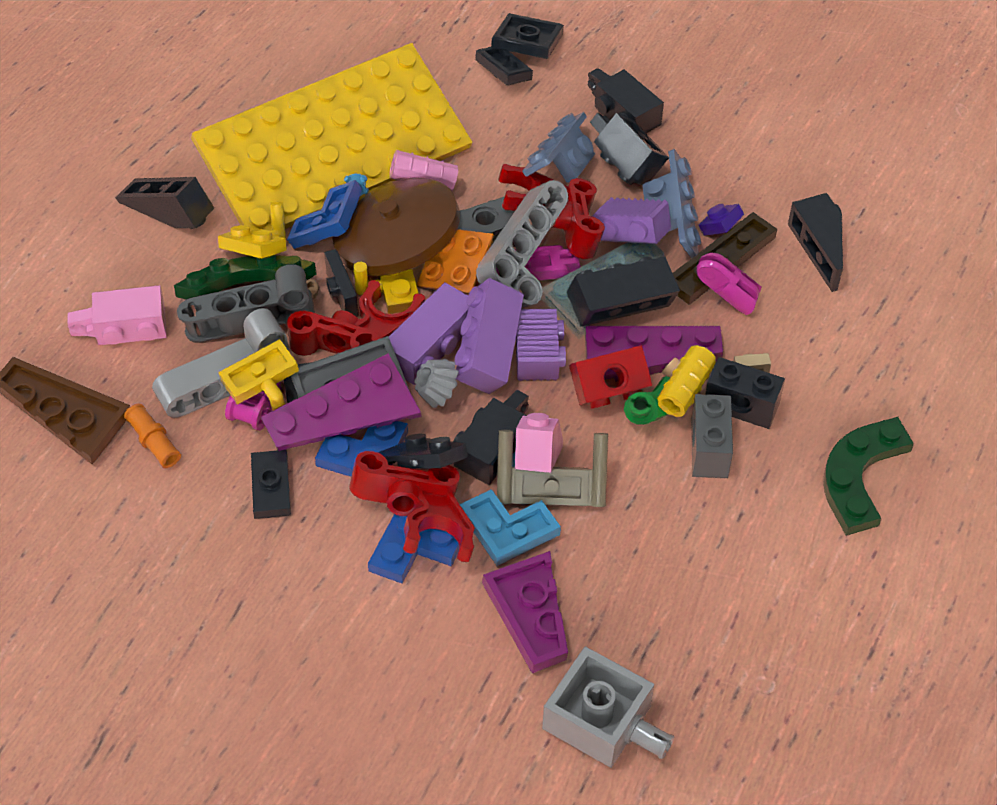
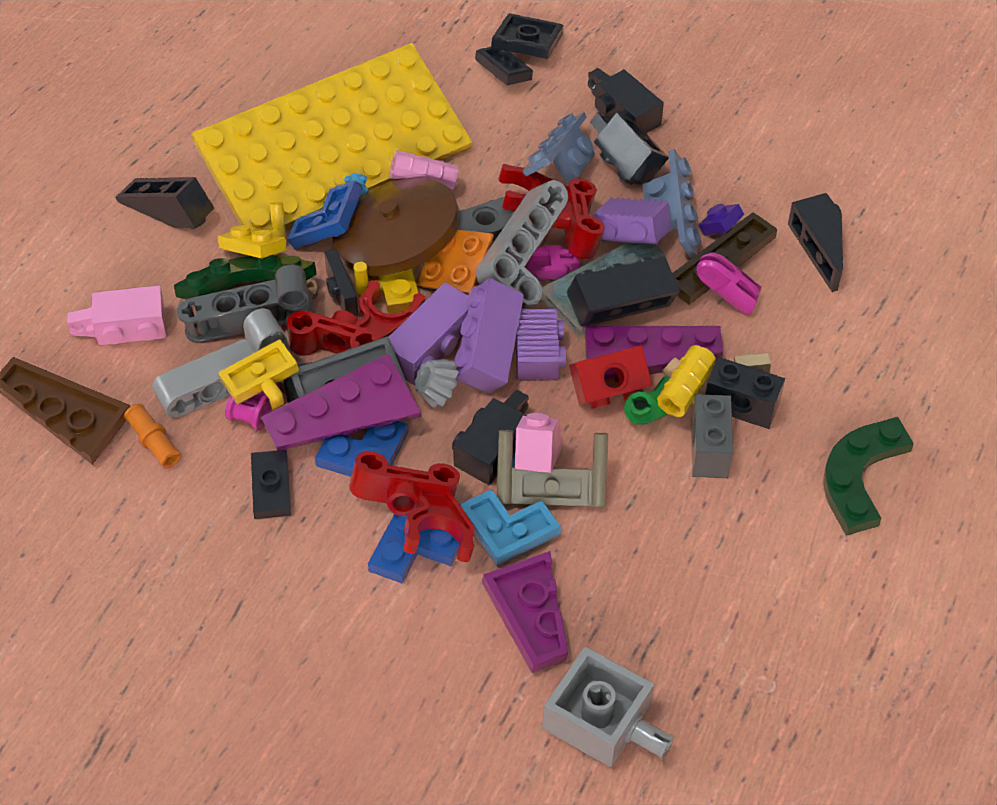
black wing [377,433,468,469] -> none

